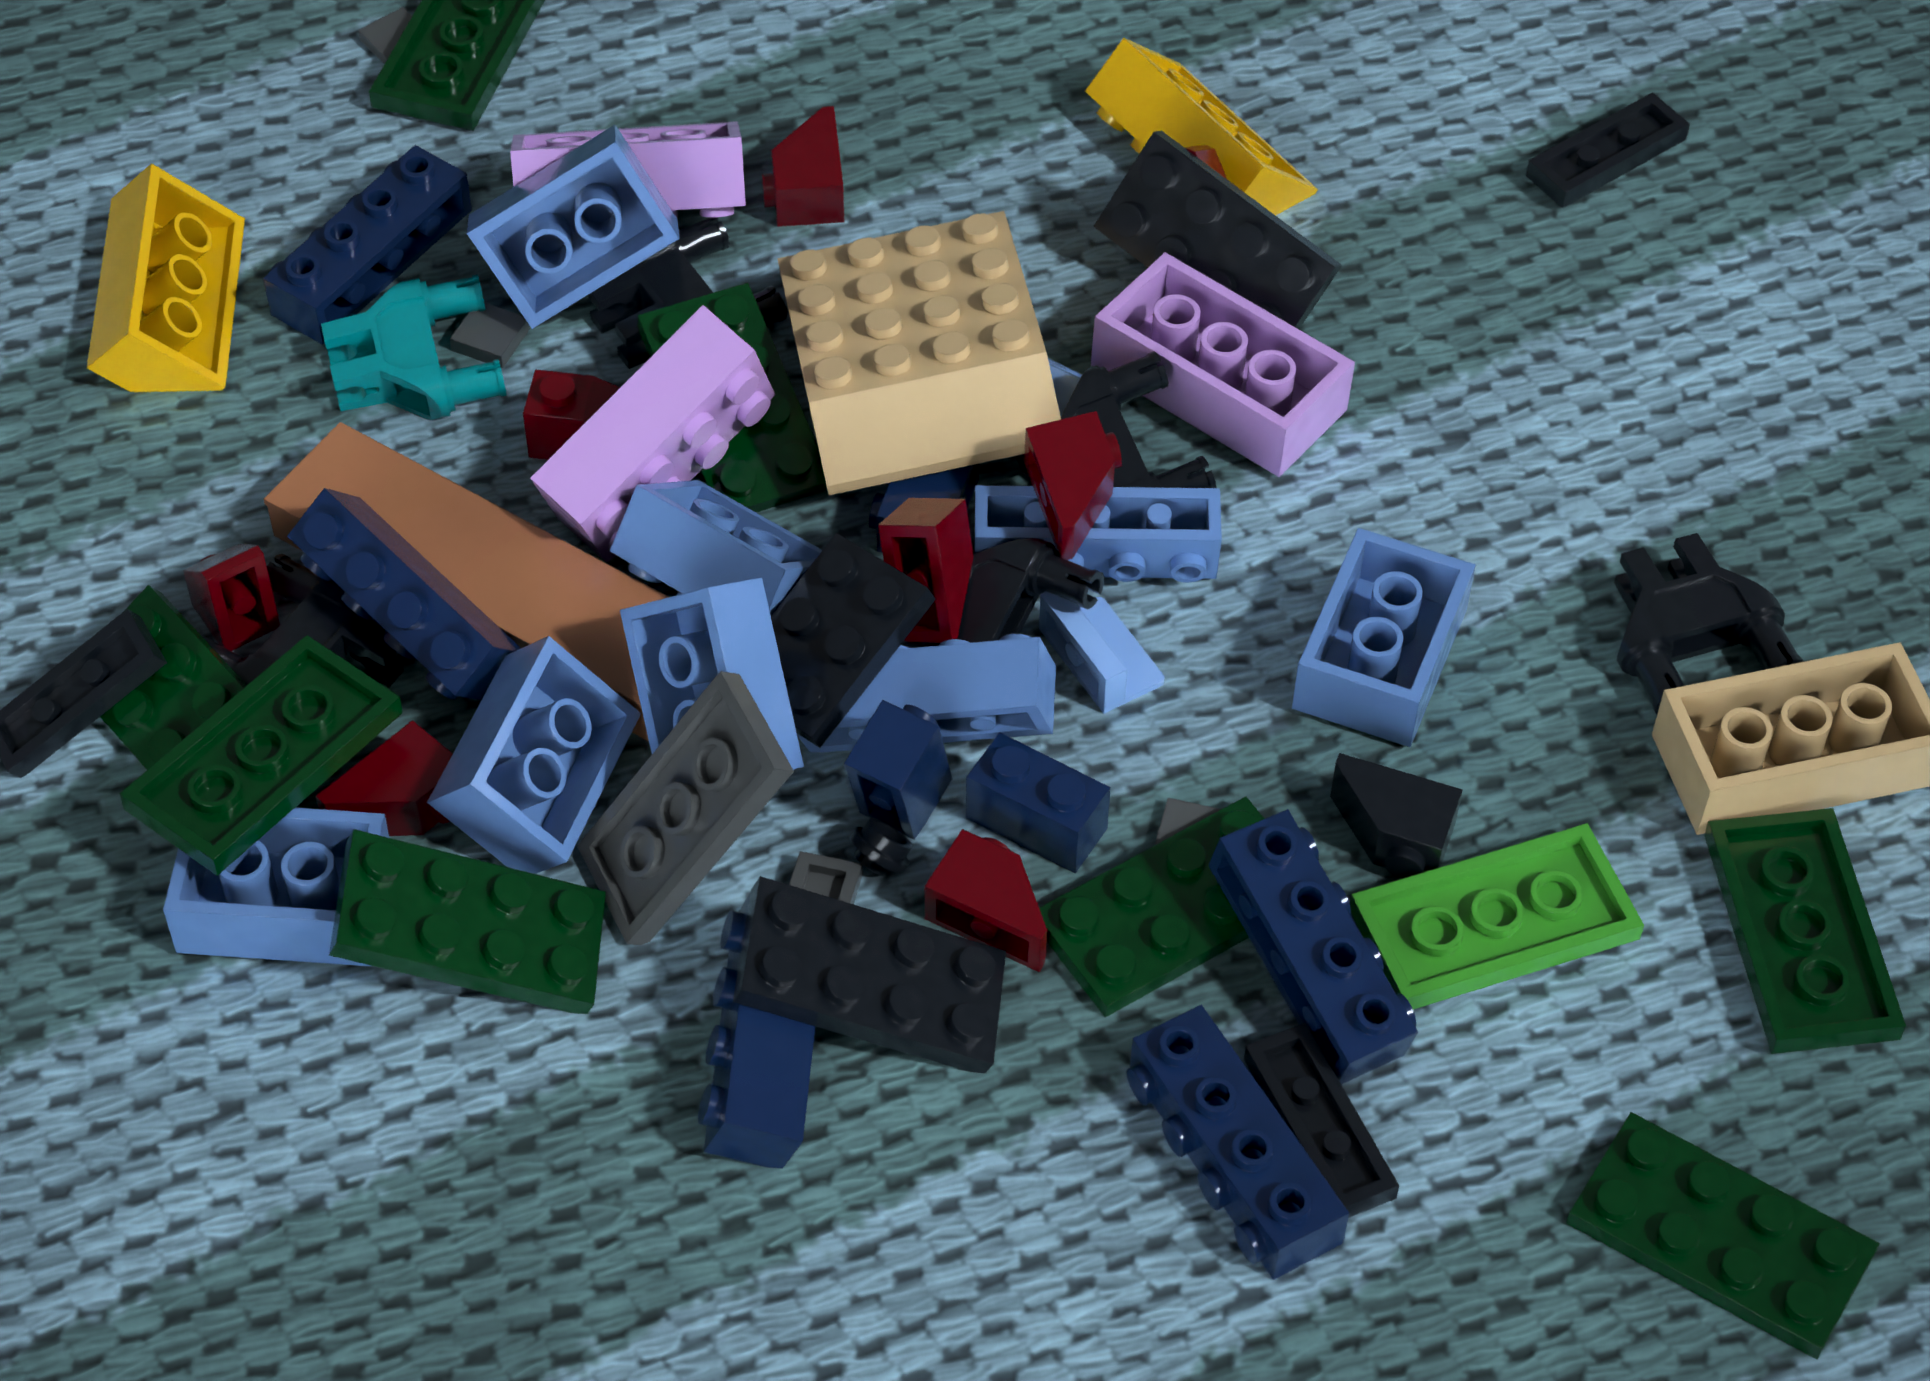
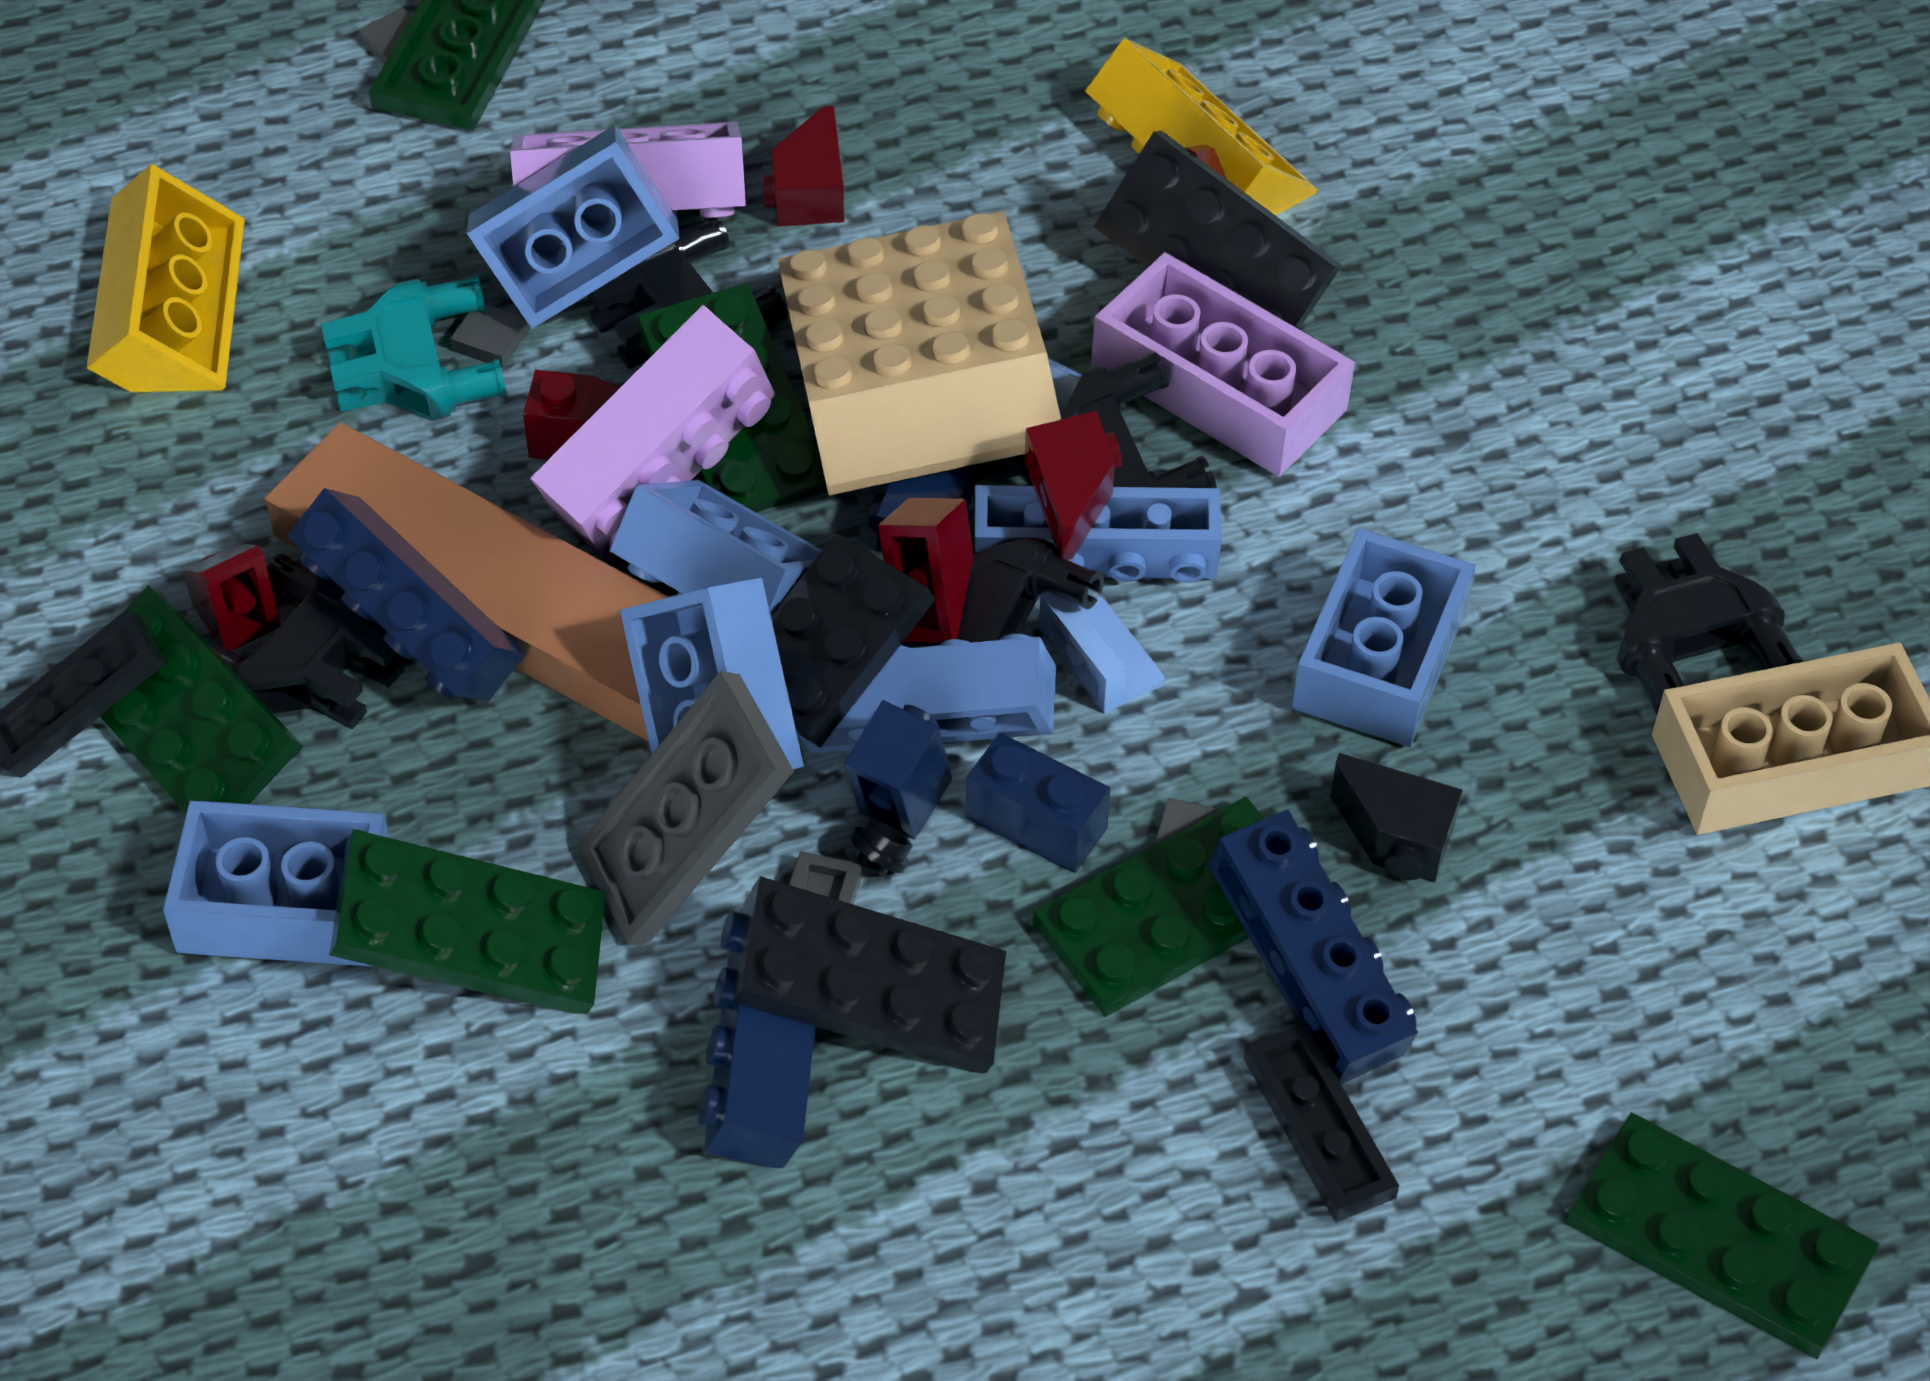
dark green plate [119,635,403,876] -> none
dark blue brick [263,145,472,345] -> none
dark red slope [316,720,453,836] -> none
medium blue brick [427,636,641,874] -> none
dark red slope [925,829,1047,972] -> none
dark blue brick [1126,1004,1349,1280] -> none
bright green plate [1350,823,1644,1010] -> none
black plate [1526,92,1690,208] -> none
dark green plate [1704,808,1906,1054] -> none

